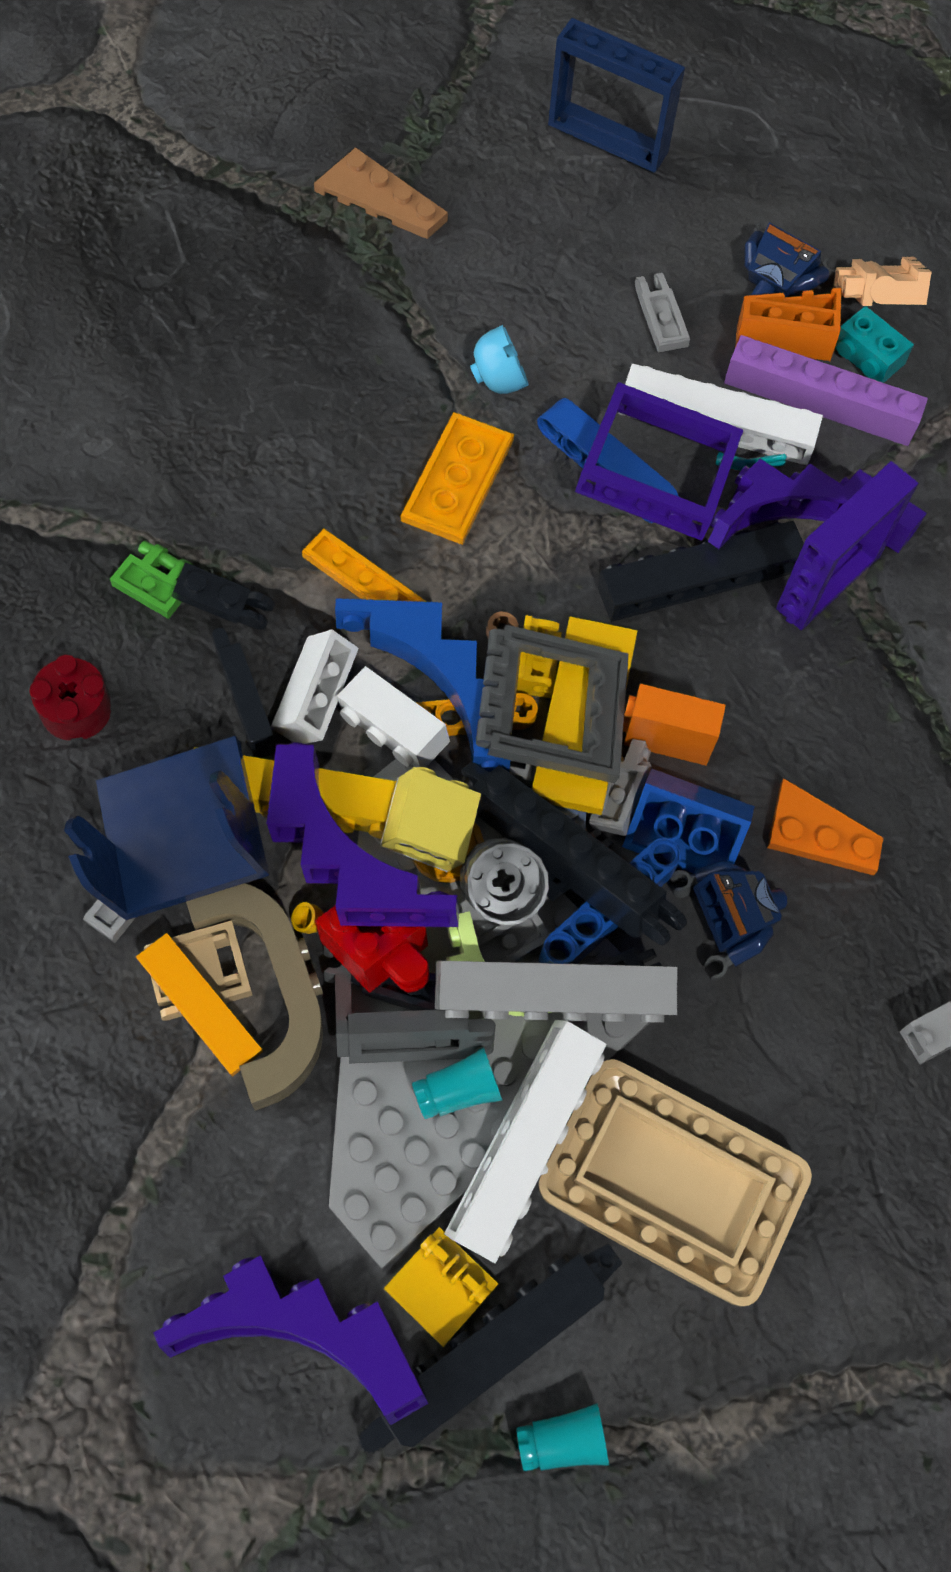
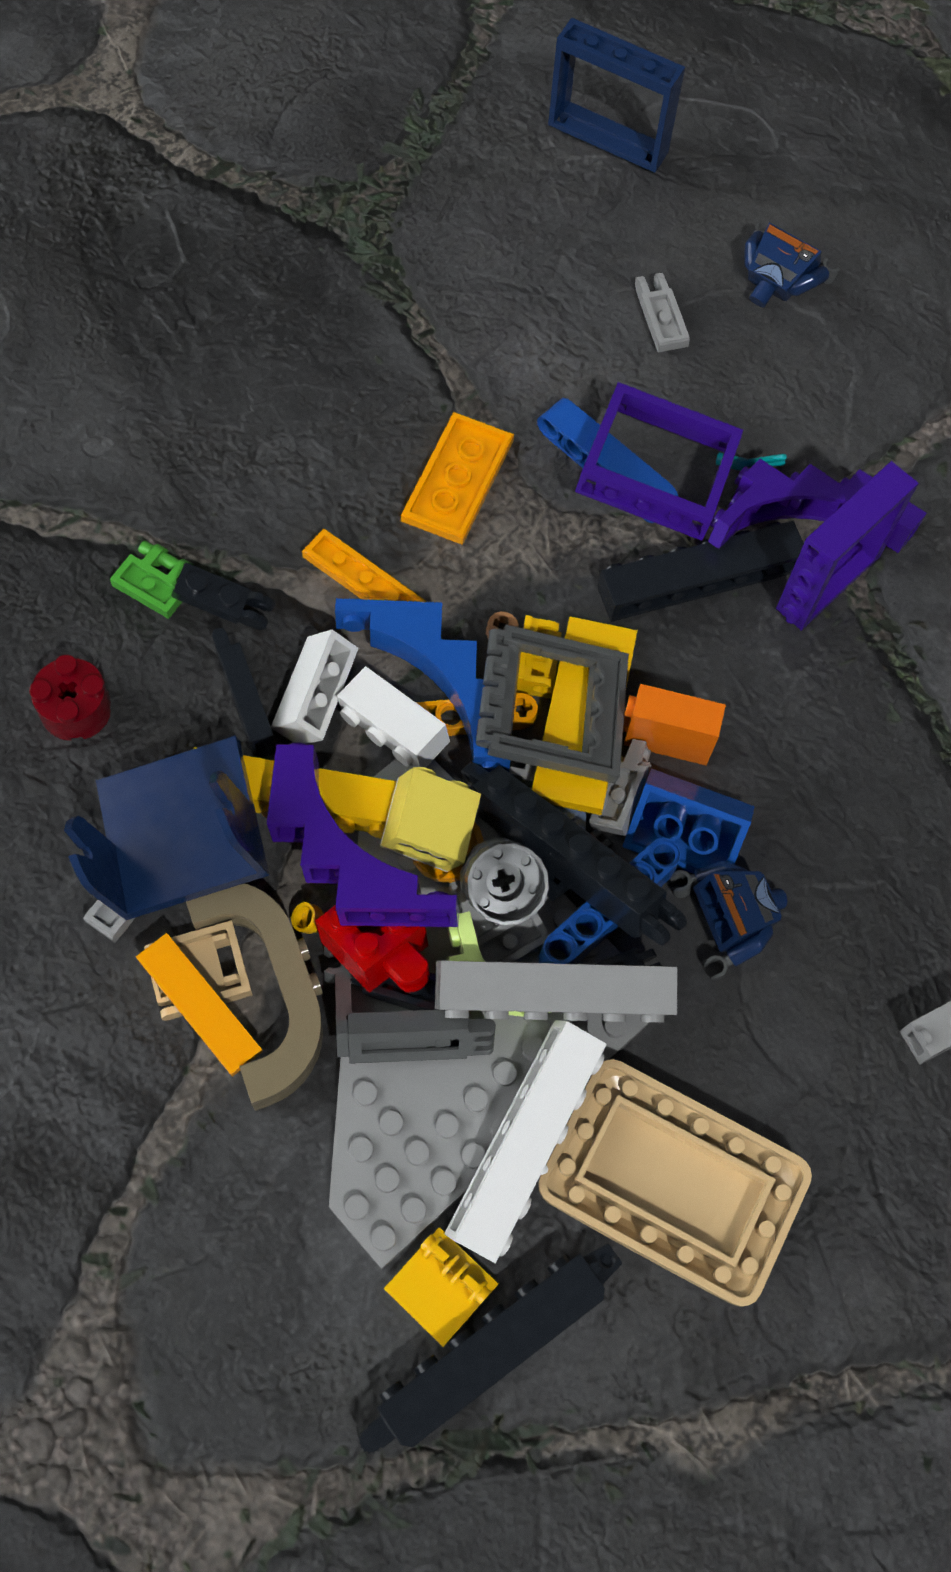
dark purple arch [153,1255,429,1425] -> none
medium nougat wing [314,148,448,239] -> none
teal plant [412,1048,502,1119] -> none
medium azure cylinder [470,325,529,394] -> none
teal plant [516,1403,609,1471] -> none
white brick [618,364,823,466] -> none
medium lavender brick [724,335,928,446] -> none
orange wedge [735,288,842,361] -> none
orange wing [767,778,883,876] -> none
light nougat hips [834,257,932,306] -> none
teal brick [835,306,914,383] -> none

